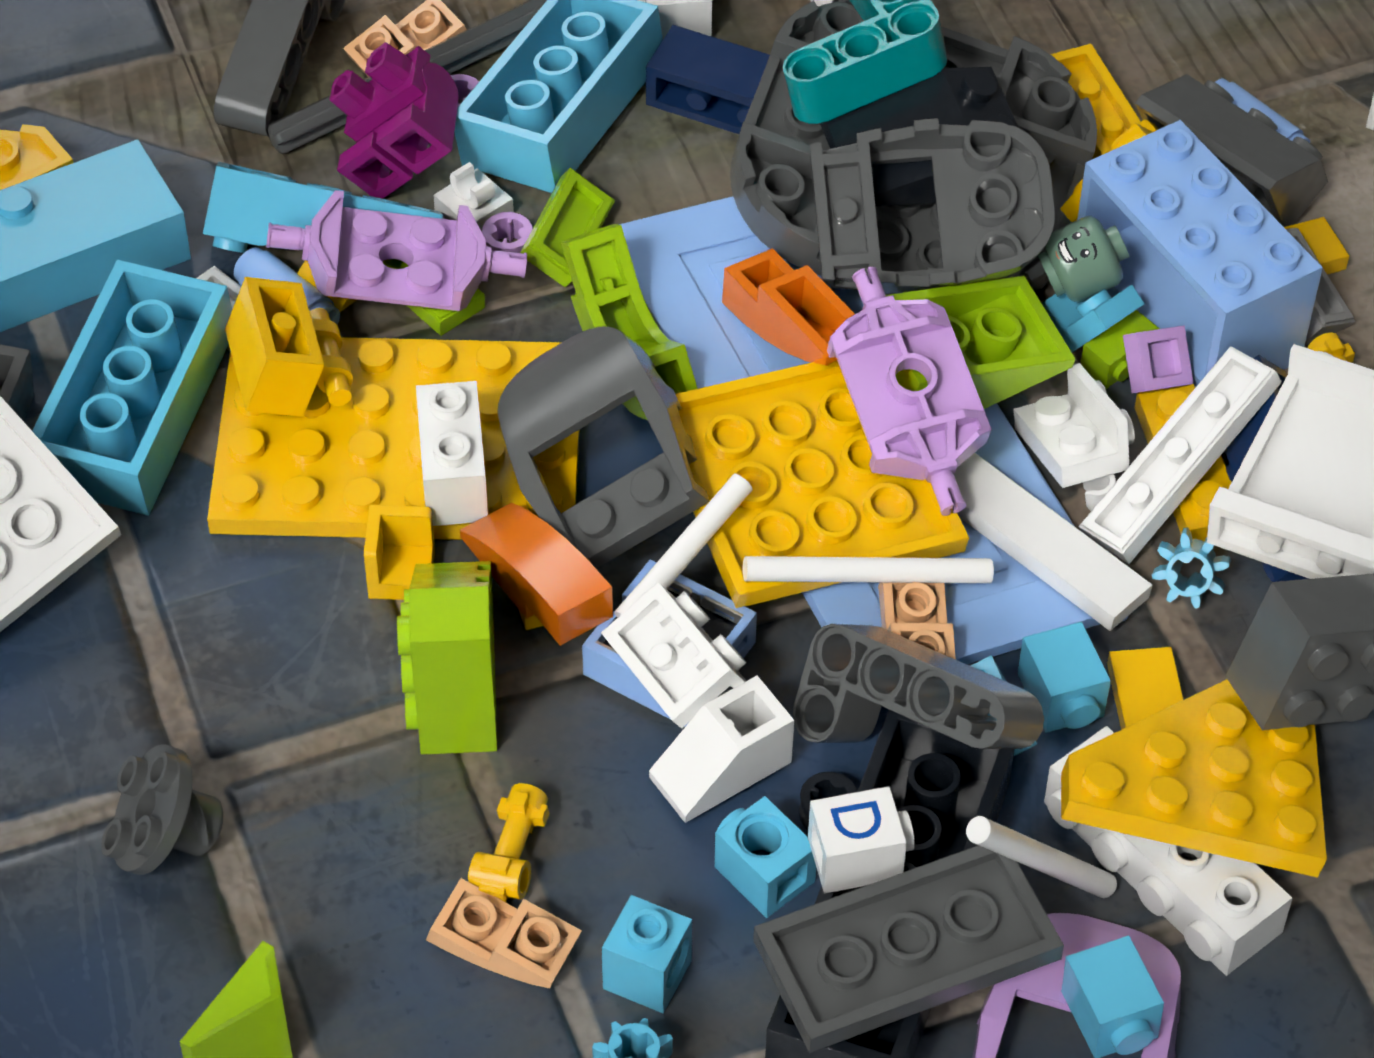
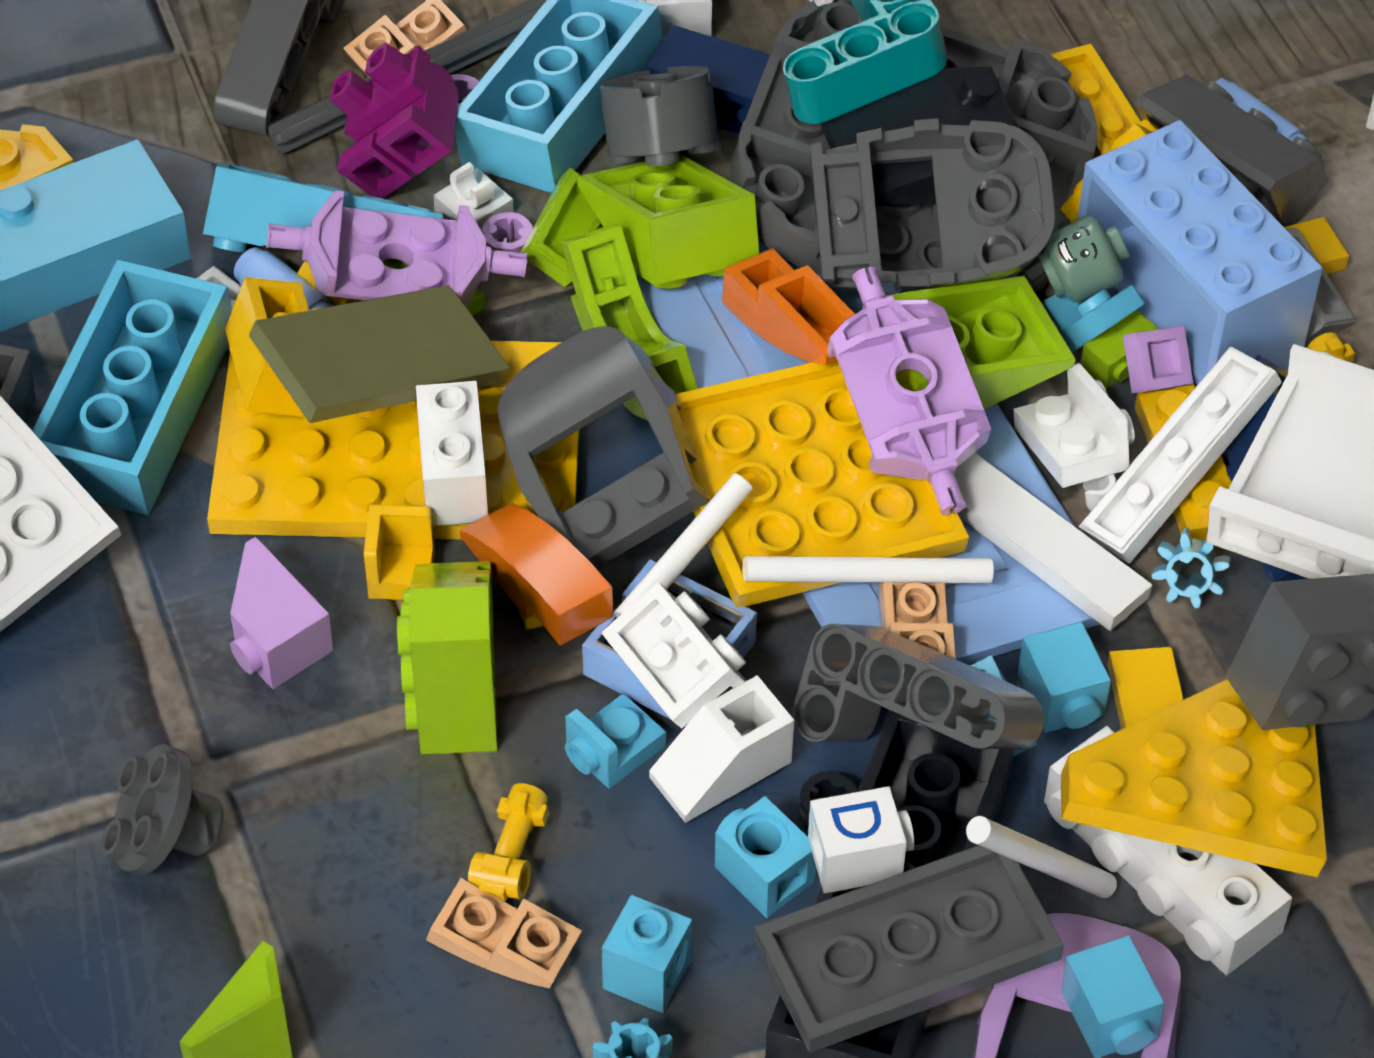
none -> lavender slope [230,537,334,689]
none -> olive tile [249,285,511,423]
none -> medium azure bracket [565,693,666,789]
none -> lime slope [577,154,759,289]
none -> dark grey brick [600,66,721,166]

